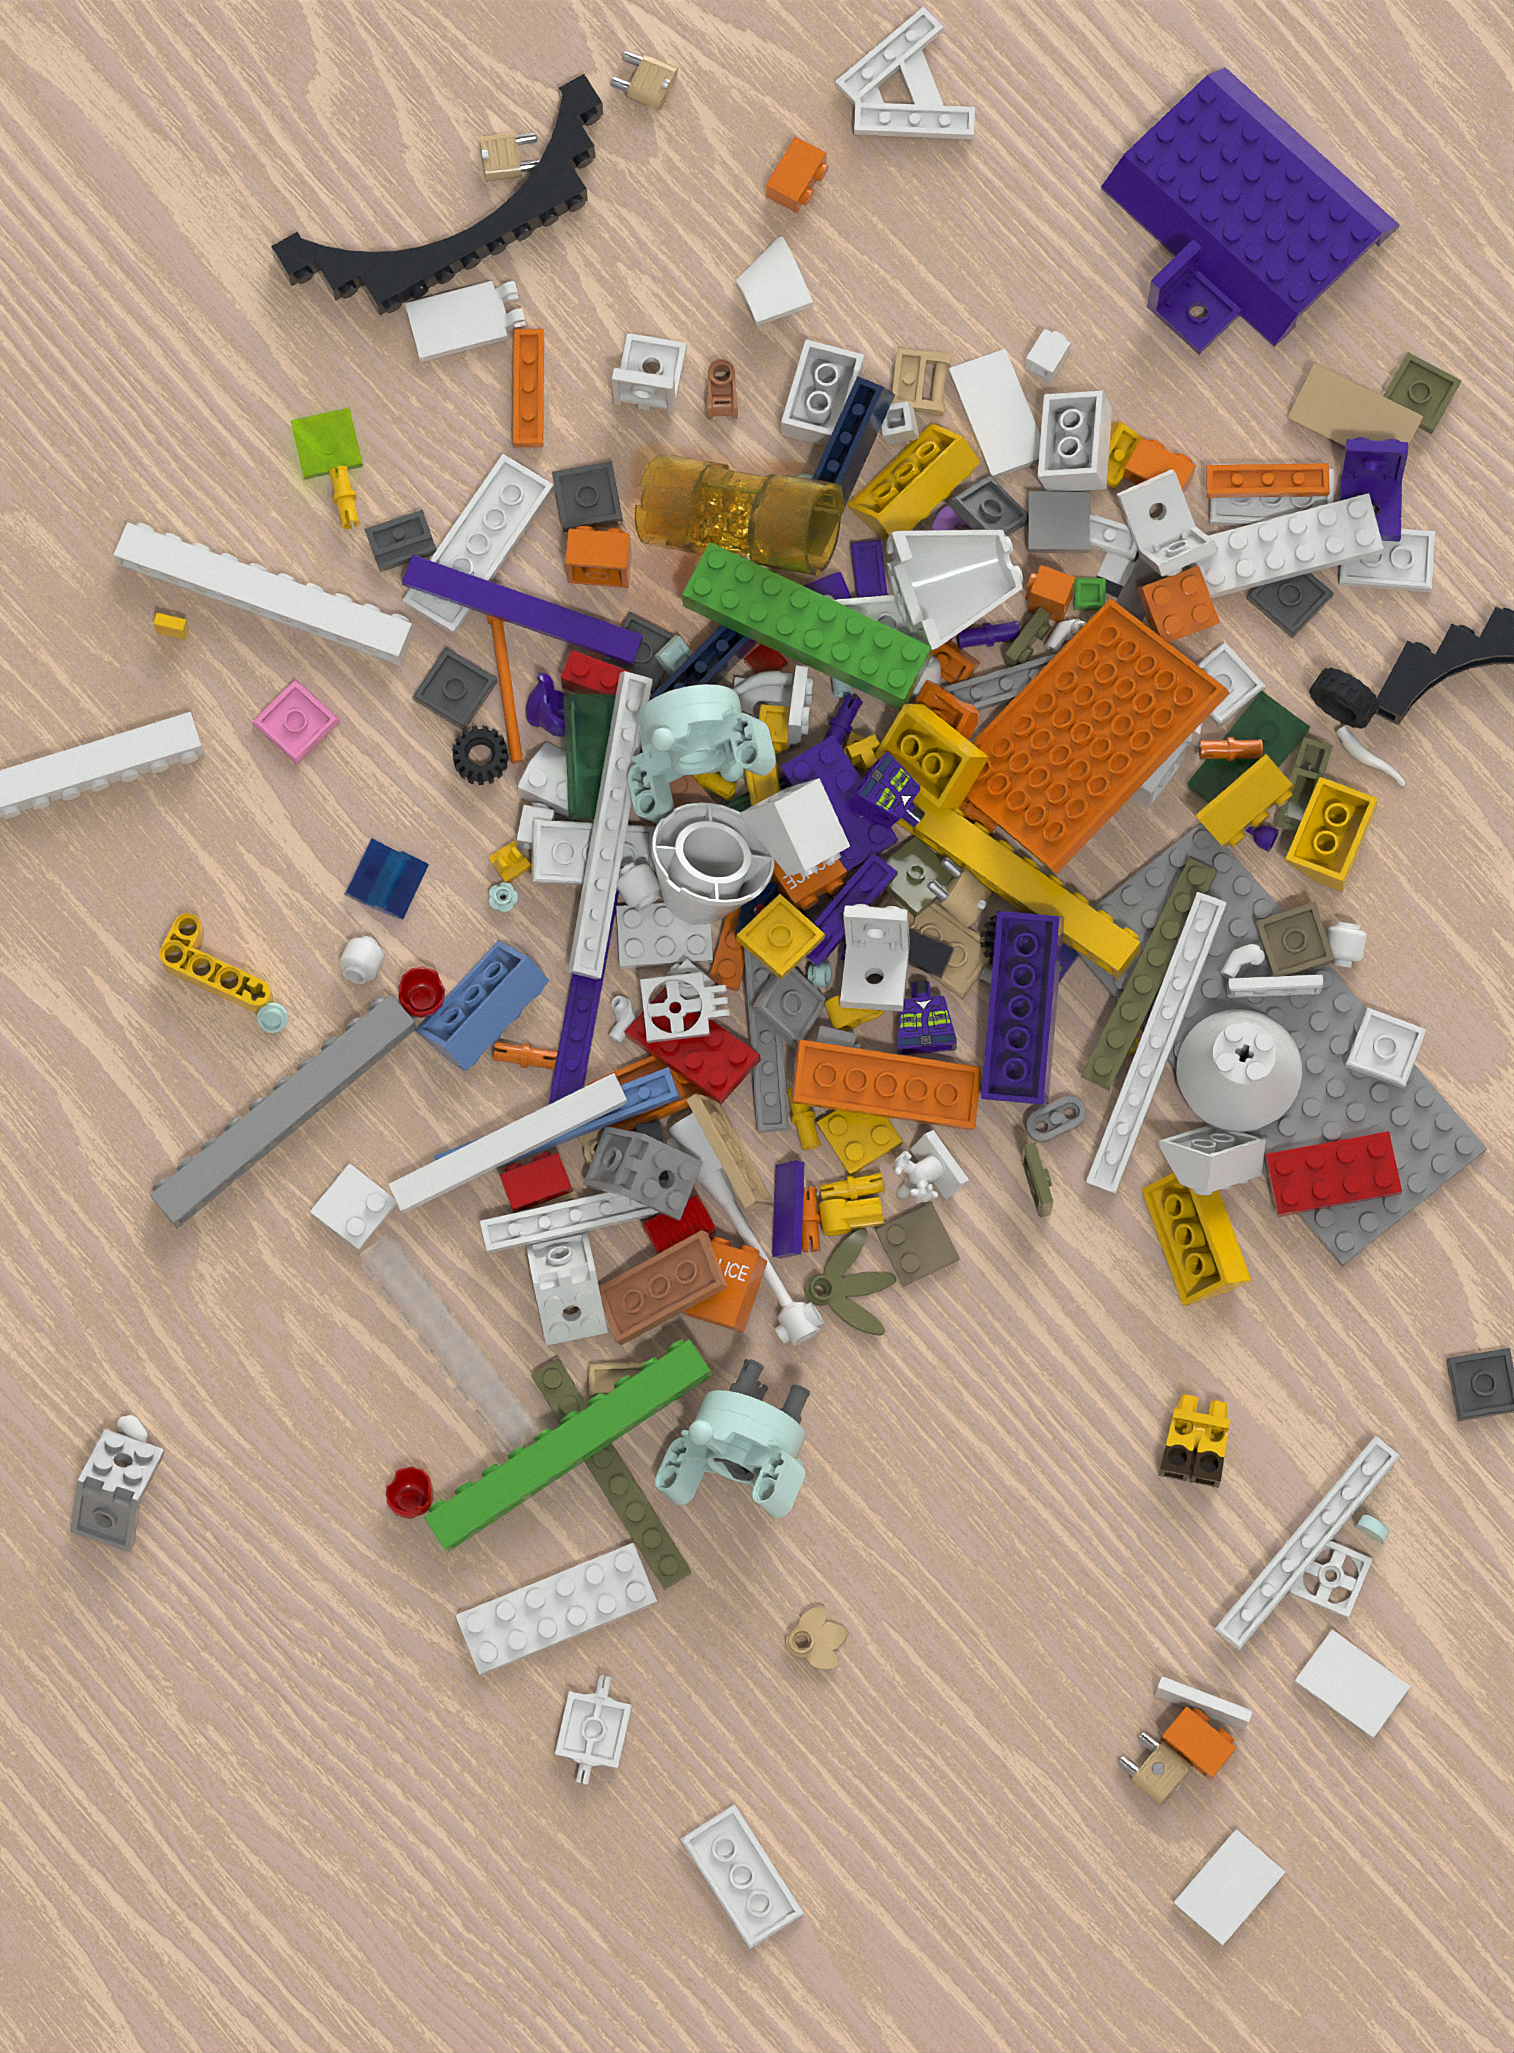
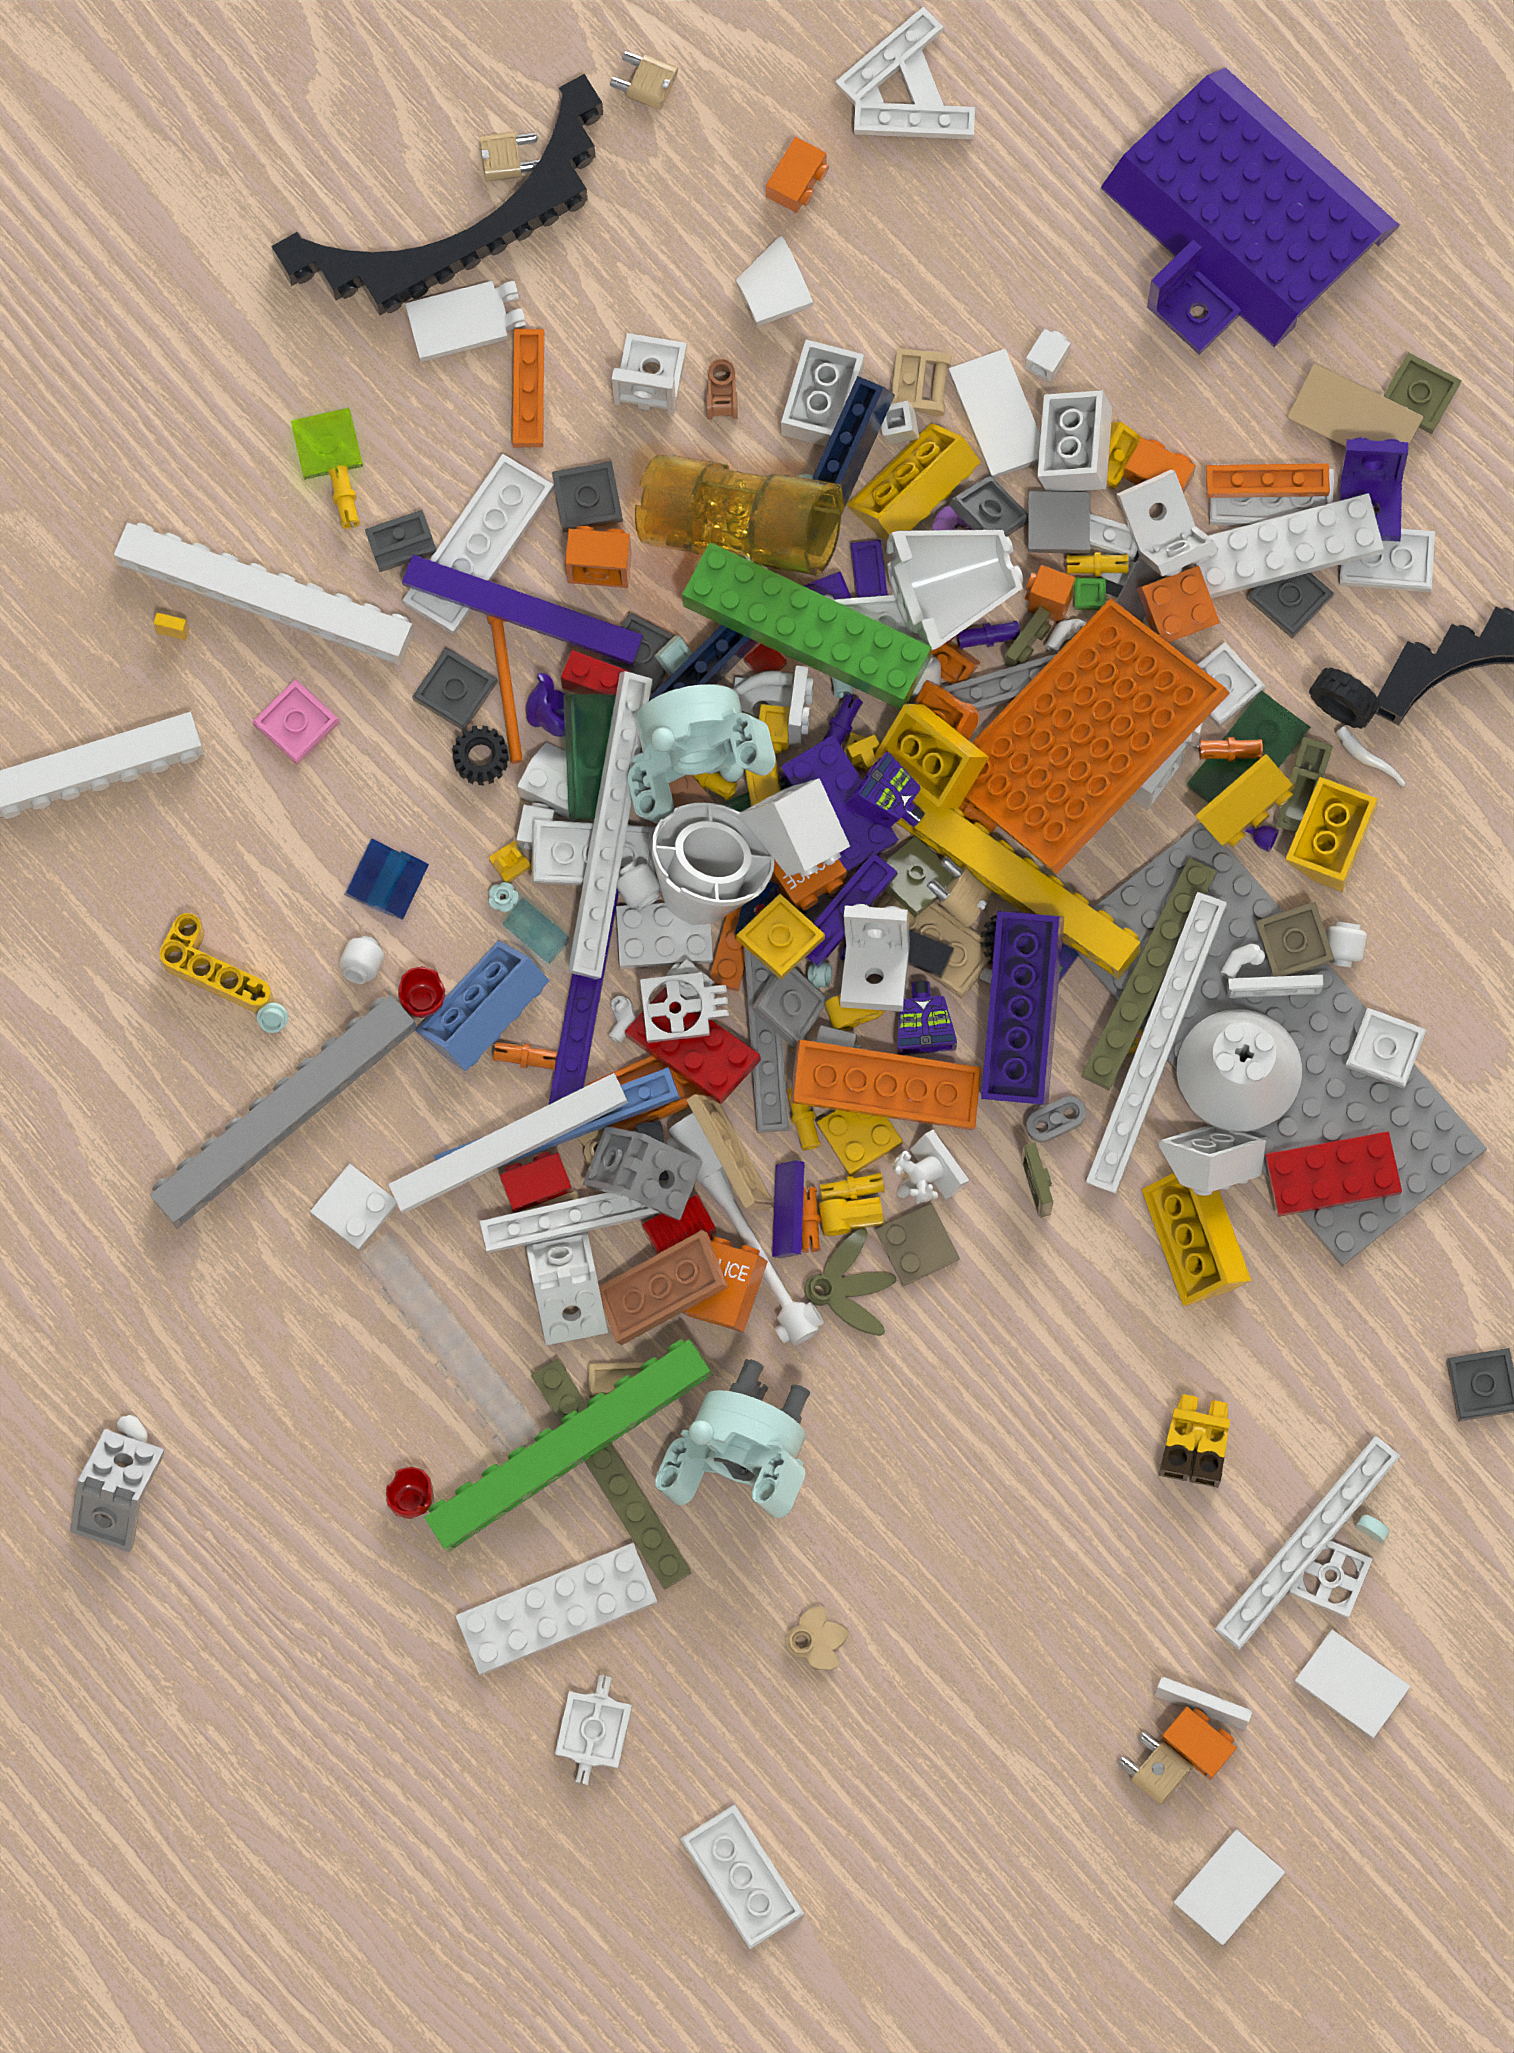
none -> clear light blue slope [502,898,569,964]
none -> yellow pin [1067,552,1129,577]

